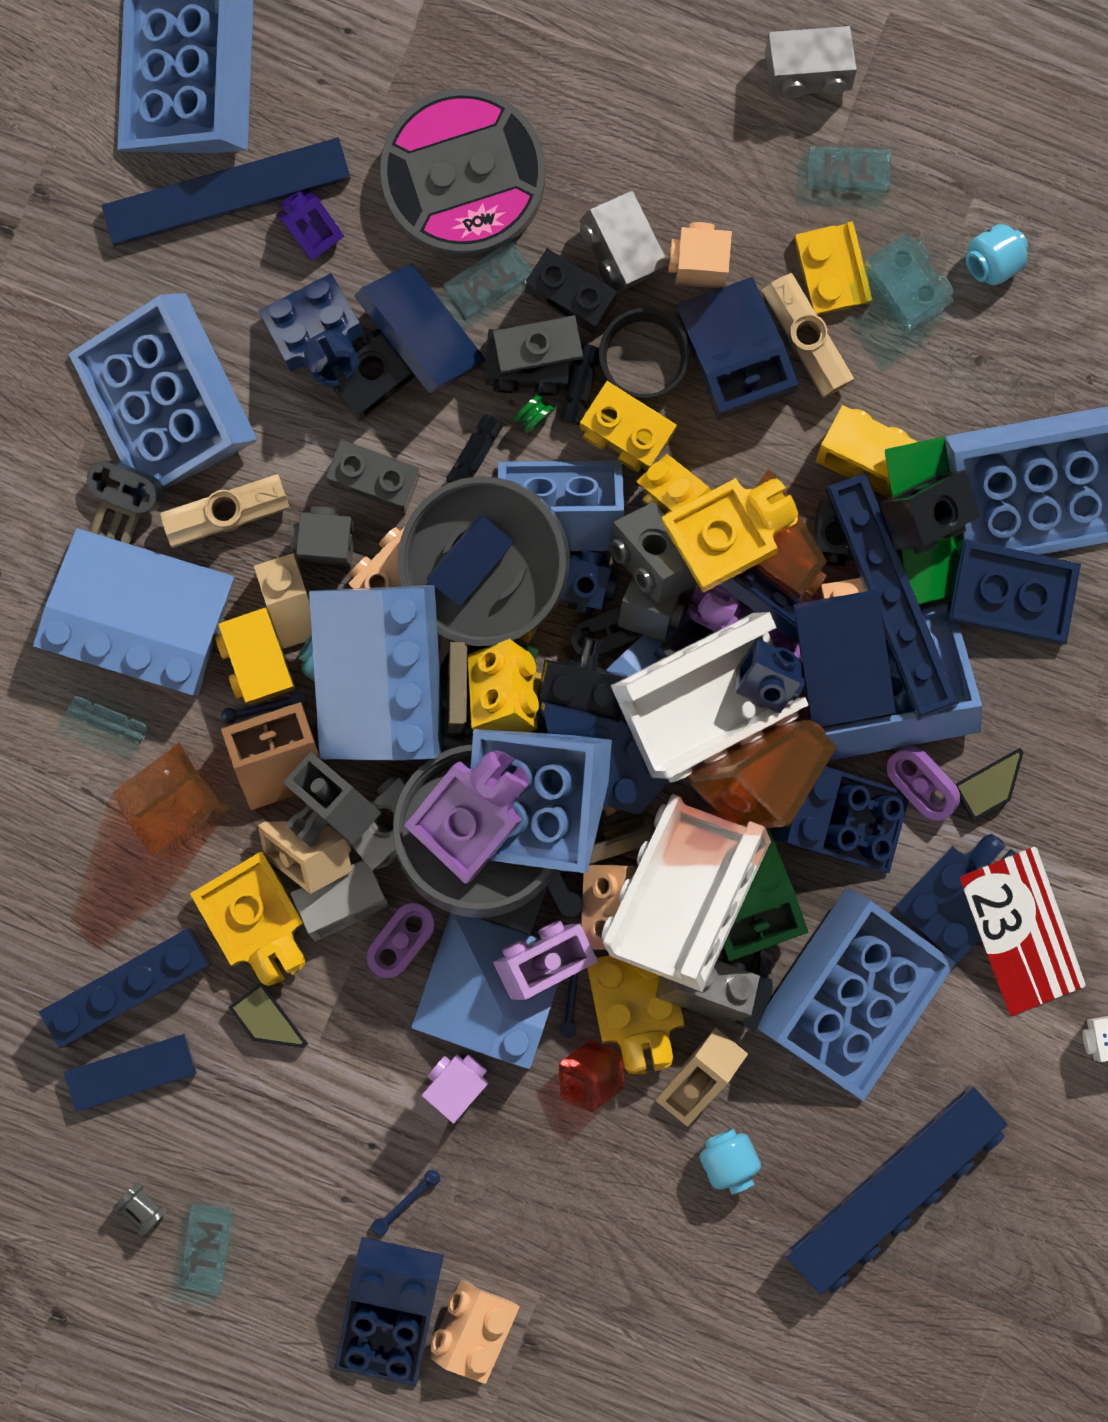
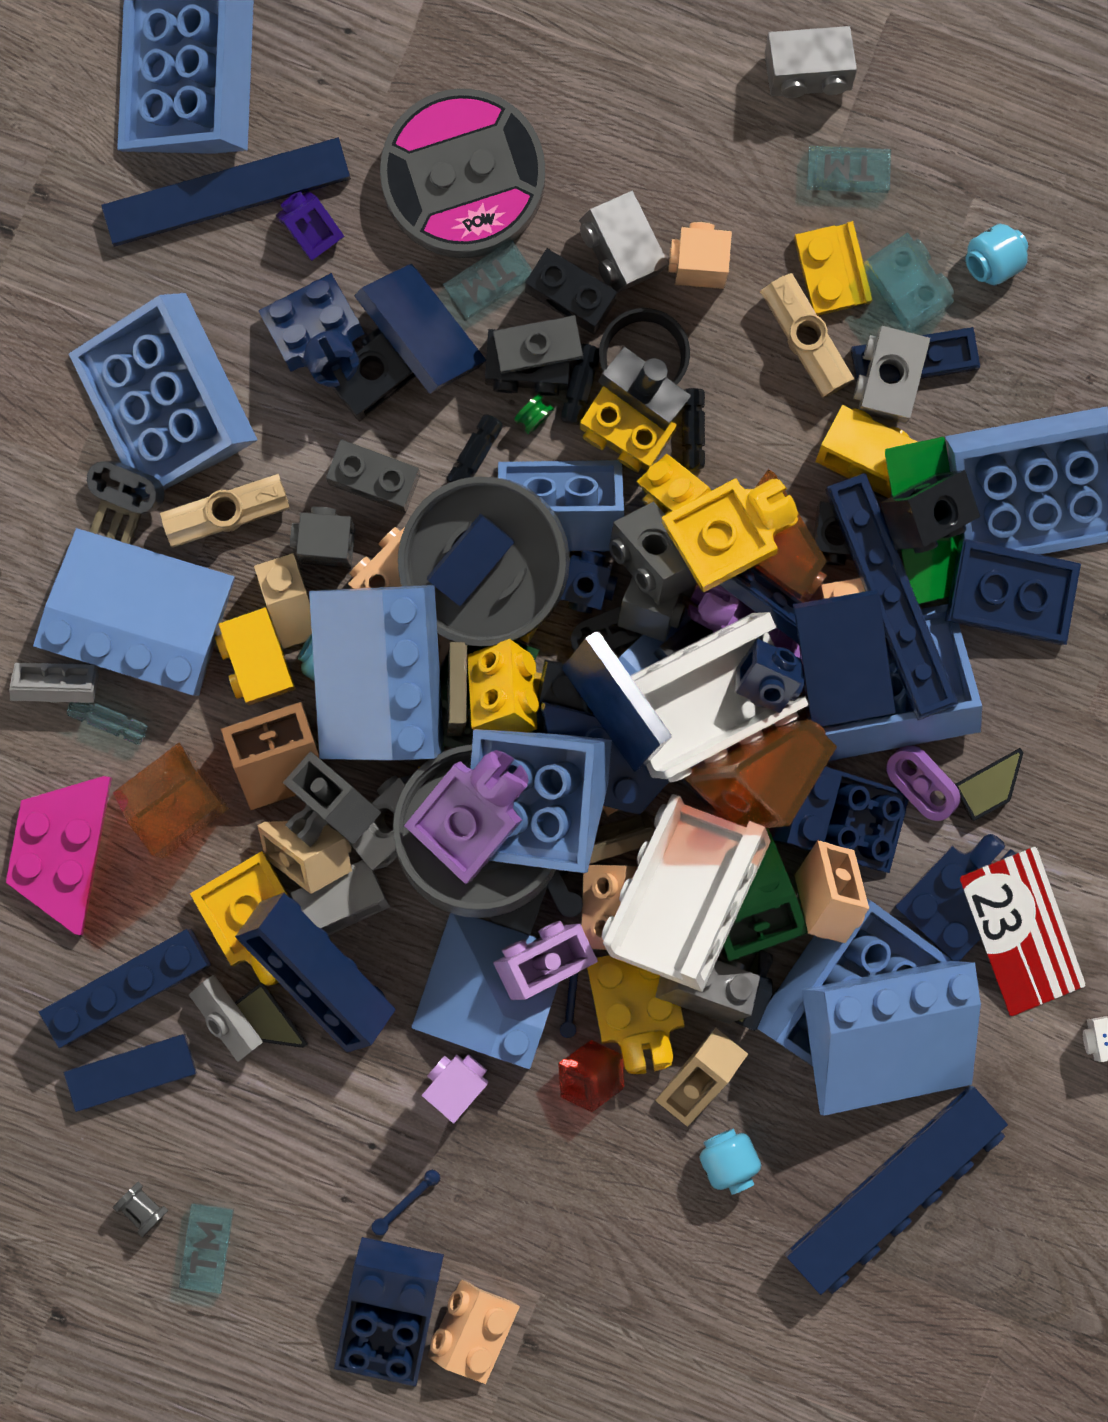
dark blue hinge [221,691,306,724] -> none
medium lavender plate [367,903,435,978] -> none
dark blue slope [675,277,799,420] -> none
none -> dark pink wing [6,776,112,935]
none -> light grey plate [9,663,99,703]
none -> light grey plate [189,975,262,1062]
none -> dark blue brick [235,892,396,1053]
none -> dark blue tile [562,631,672,772]
none -> tile [598,347,691,431]
none -> black axle [682,388,705,470]
none -> light nougat brick [794,840,869,943]
none -> medium blue slope [802,961,981,1116]
none -> dark blue tile [850,327,980,384]
none -> light grey brick [853,326,930,424]

